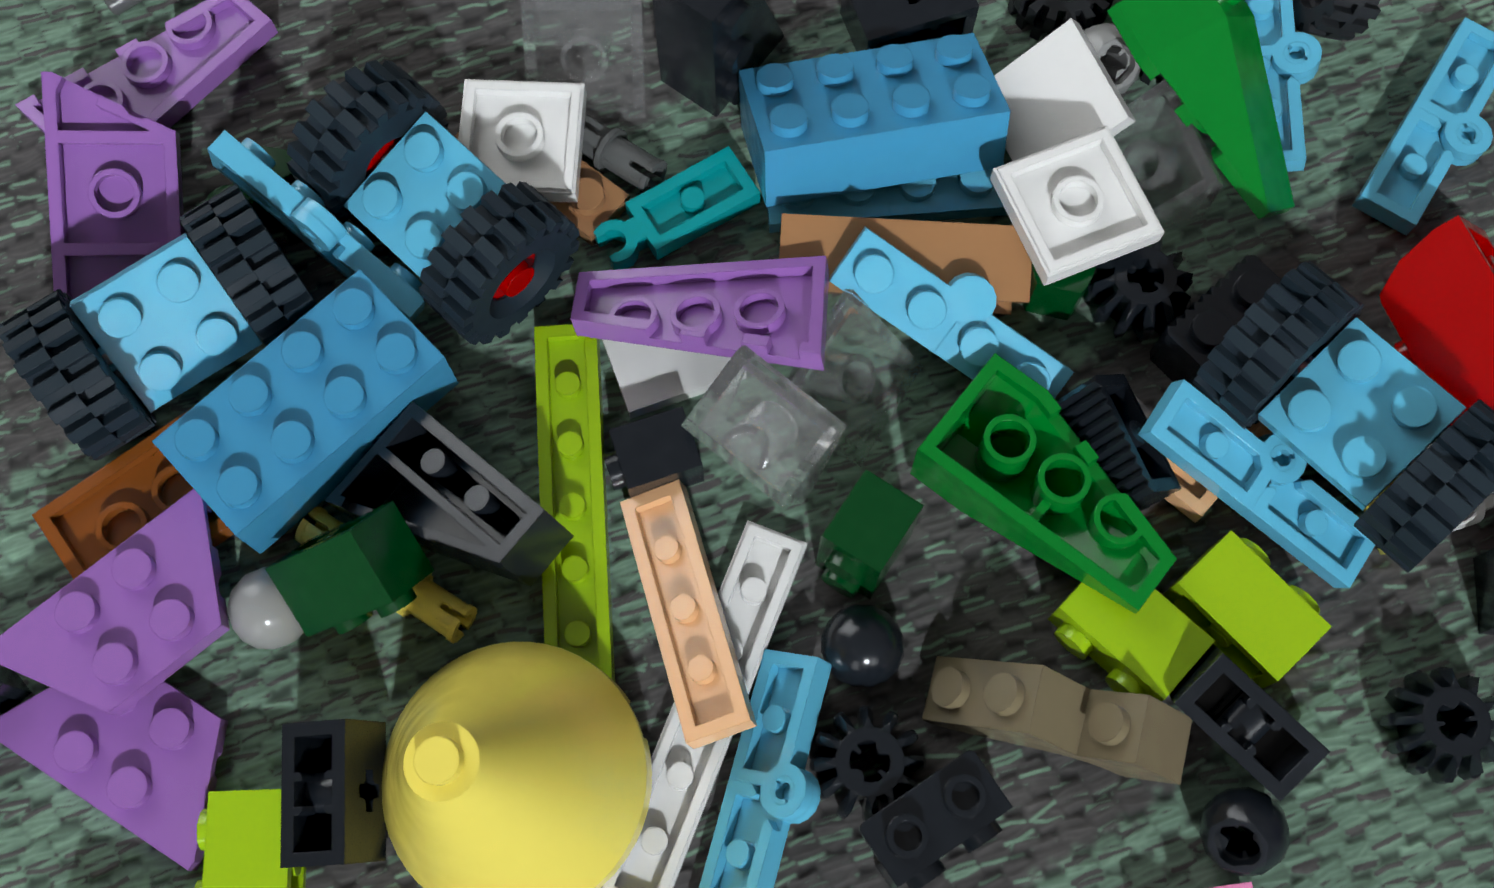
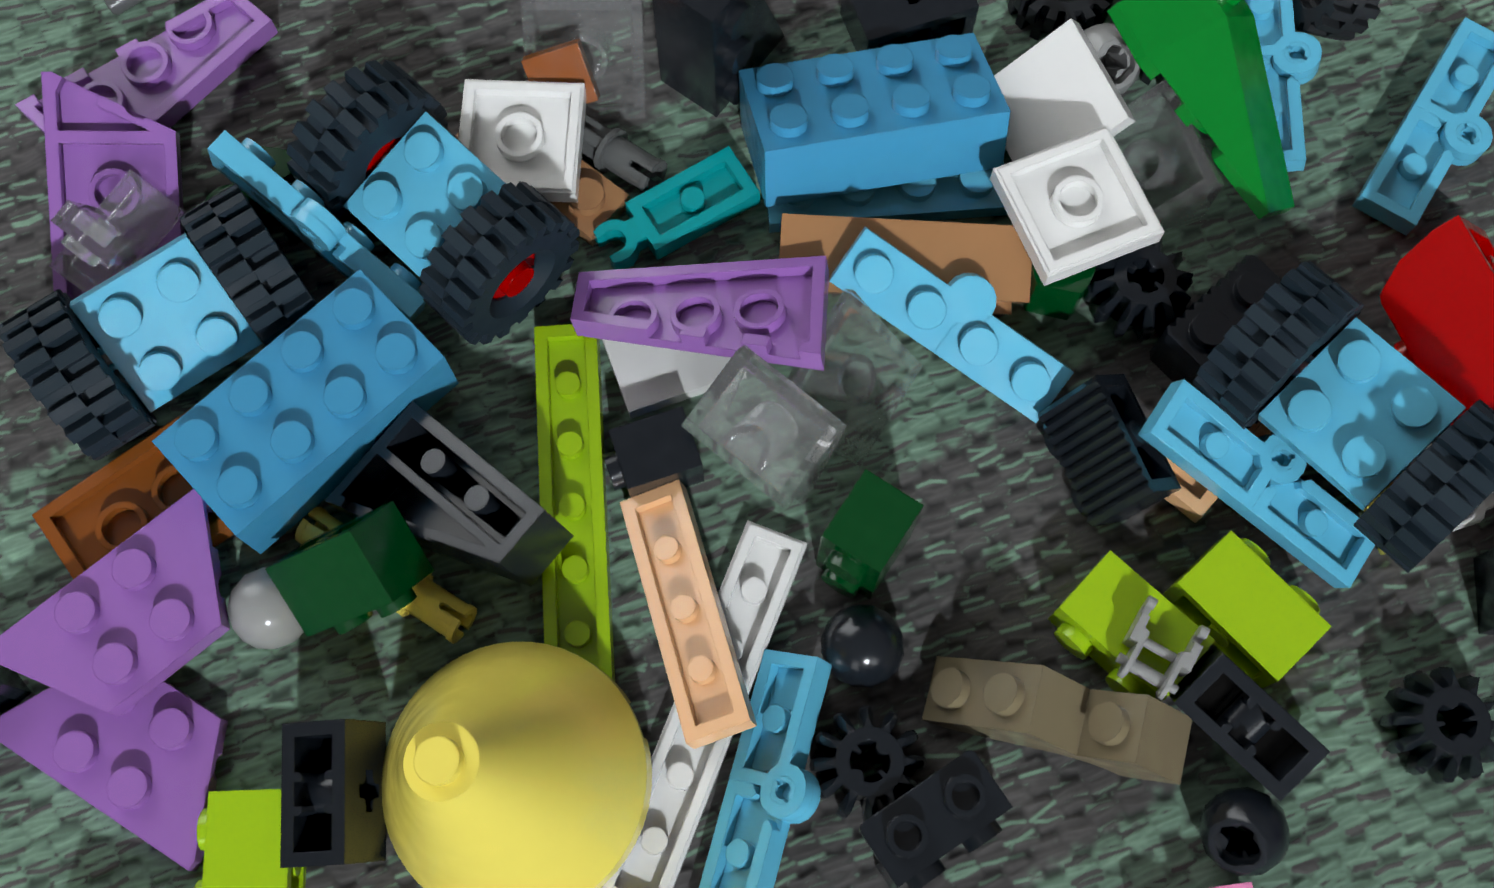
green wedge [910,353,1177,614] -> none
none -> clear bracket [49,169,186,293]
none -> dark orange tile [521,38,600,104]
none -> light grey piece [1115,595,1211,701]

